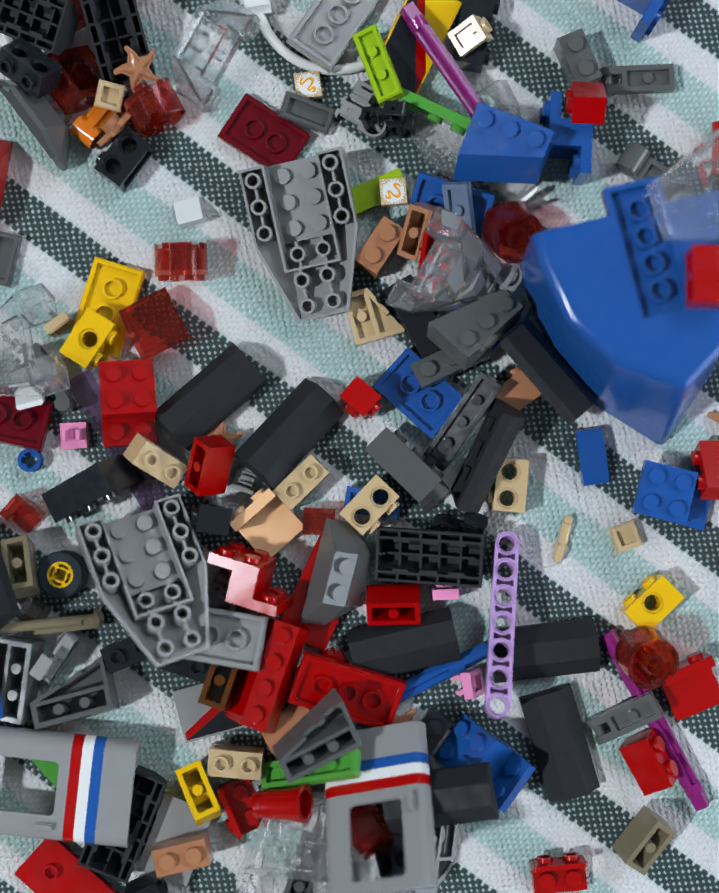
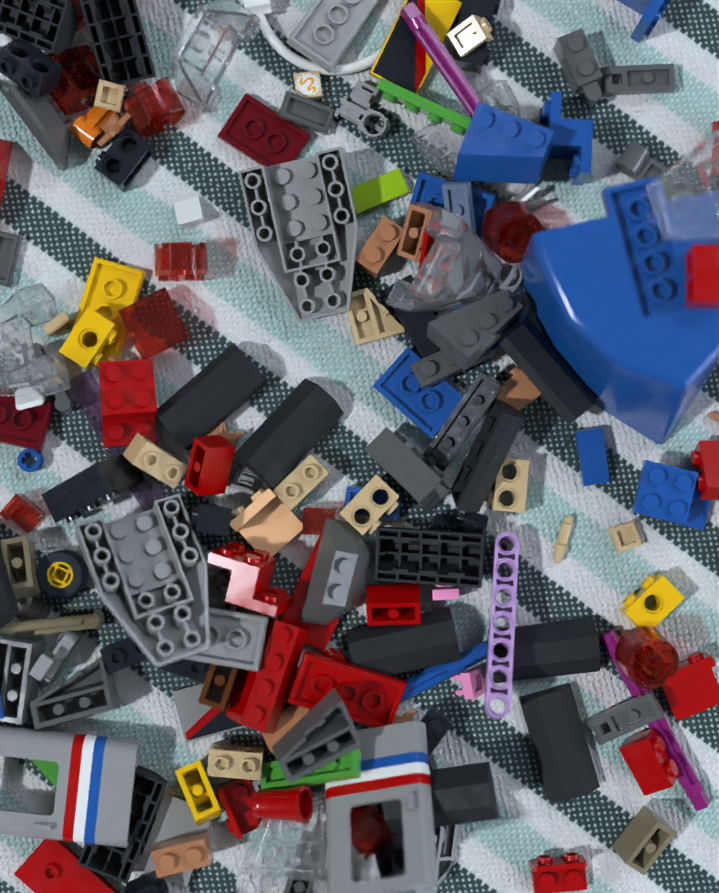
bright pink tile [60,422,89,450] -> none
nougat animal [113,45,160,93] -> none
red brick [339,376,382,420] -> none
lime tile [352,24,405,107] -> none
black piece [360,101,415,138] -> none
tile [379,177,407,207] -> none
blue bracket [434,713,536,813] -> none
red brick [564,81,607,125] -> none

